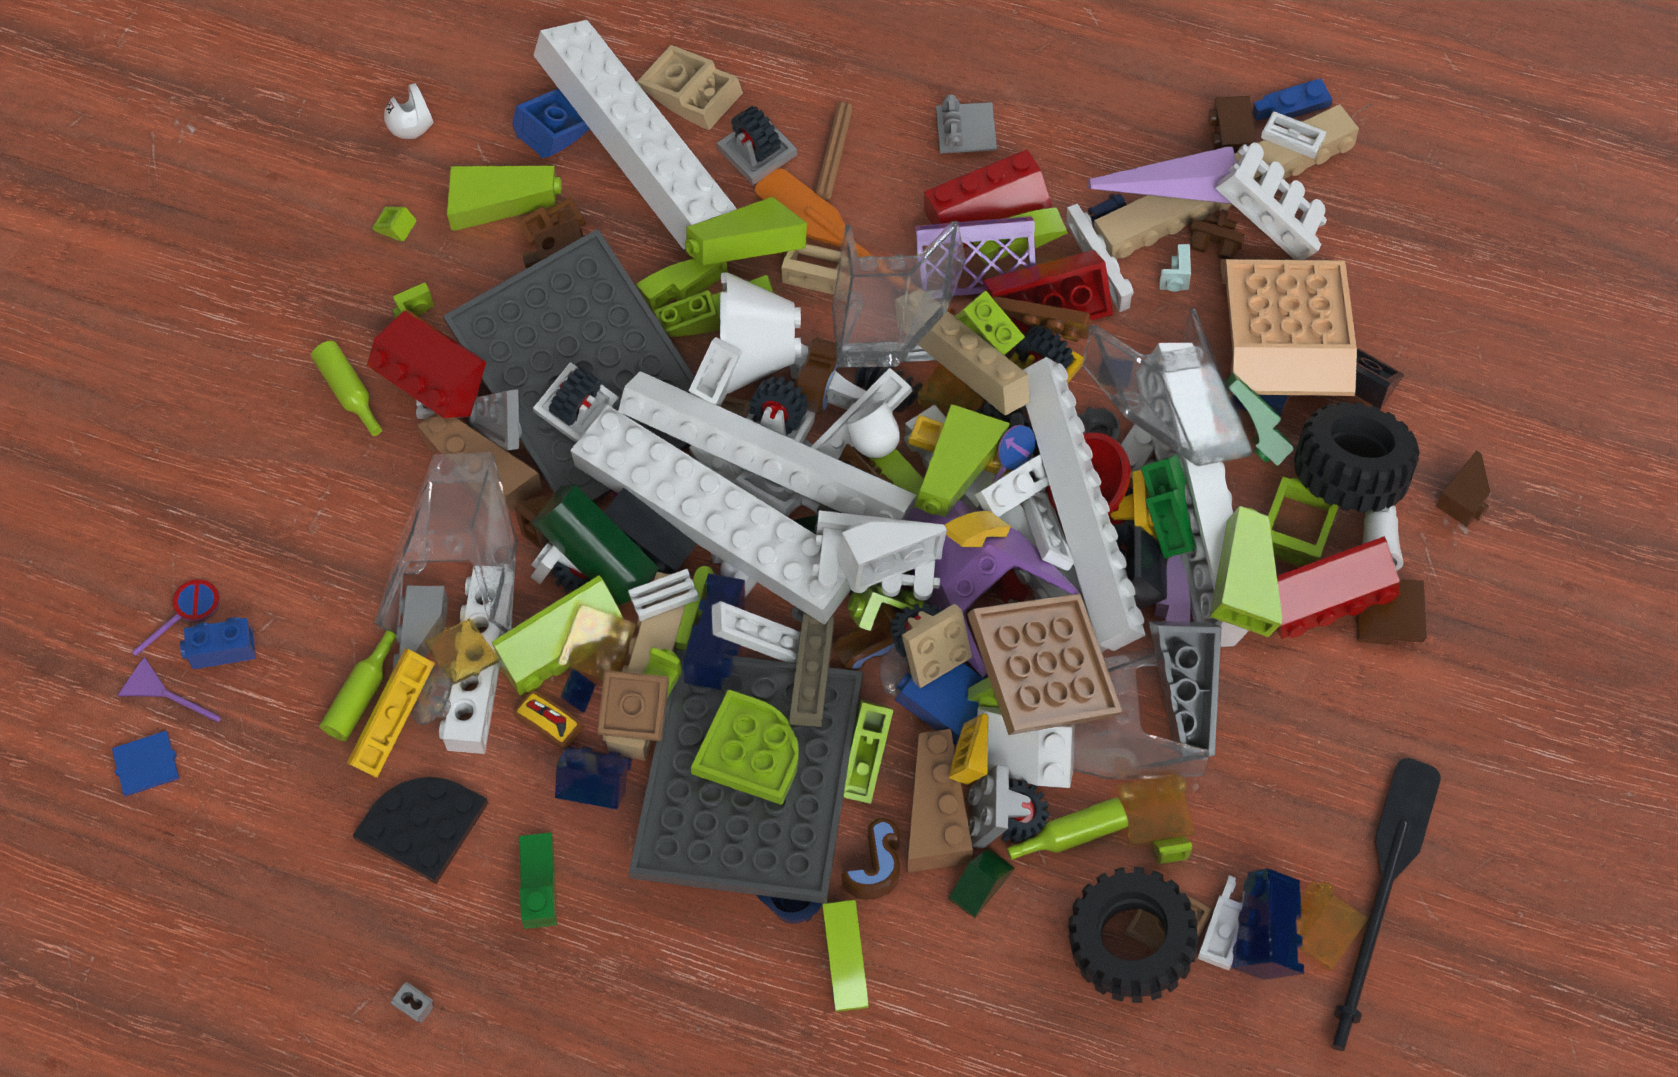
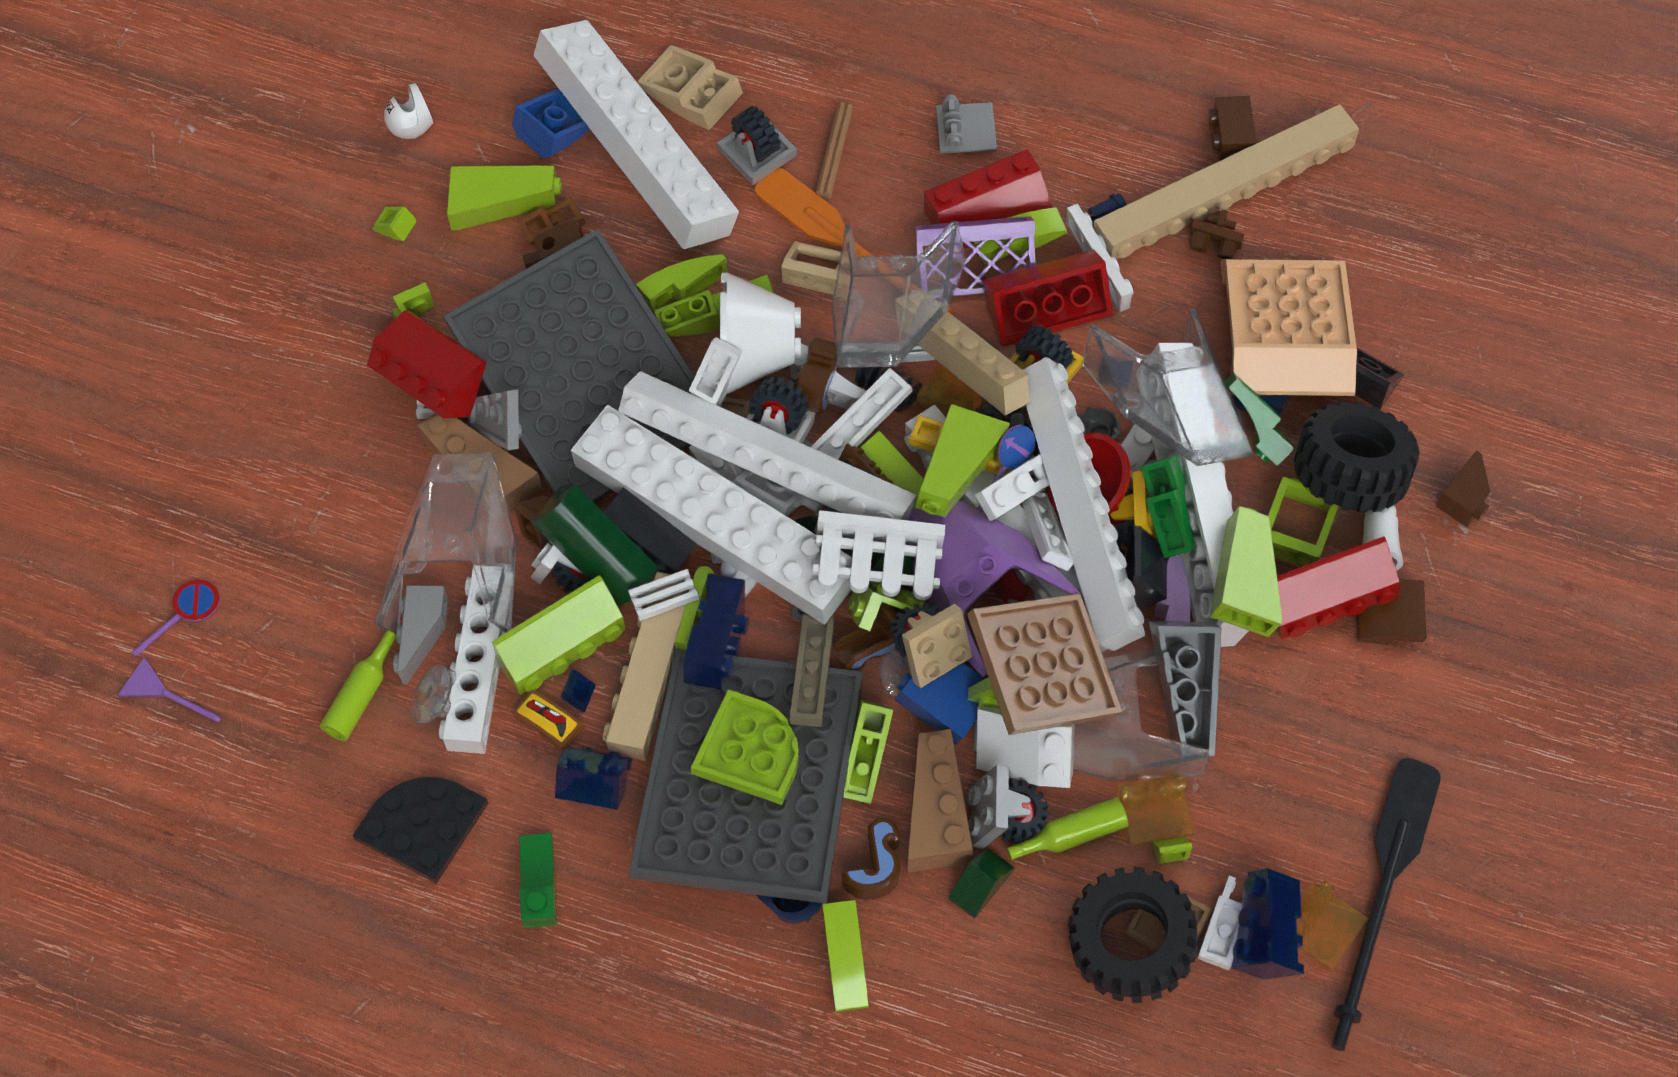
blue piece [112,731,180,797] -> none
blue brick [180,617,256,669] -> none
lime piece [311,341,382,436] -> none
yellow plate [347,648,435,778] -> none
light grey piece [391,982,434,1023] -> none
clear yellow piece [425,618,499,685] -> none
plate [533,362,619,443] -> none
clear yellow hinge [557,604,637,681] -> none
medium nougat tile [597,670,669,742] -> none
lime bracket [642,647,682,698] -> none
lime slope [685,197,807,265] -> none
white plate [712,601,801,664] -> none
white slope [838,521,947,592] -> none
white helmet [846,400,900,458] -> none
yellow slope [944,511,1011,548] -> none
yellow slope [949,713,989,785] -> none
lime window [954,291,1025,355] -> none
dark orange wing [993,296,1095,342] -> none
lavender wedge [1087,147,1237,204] -> none
light aqua bracket [1159,244,1191,292] -> none
white fence [1216,142,1327,260] -> none
blue hinge [1252,78,1333,121] -> none
white tile [1261,111,1327,159] -> none

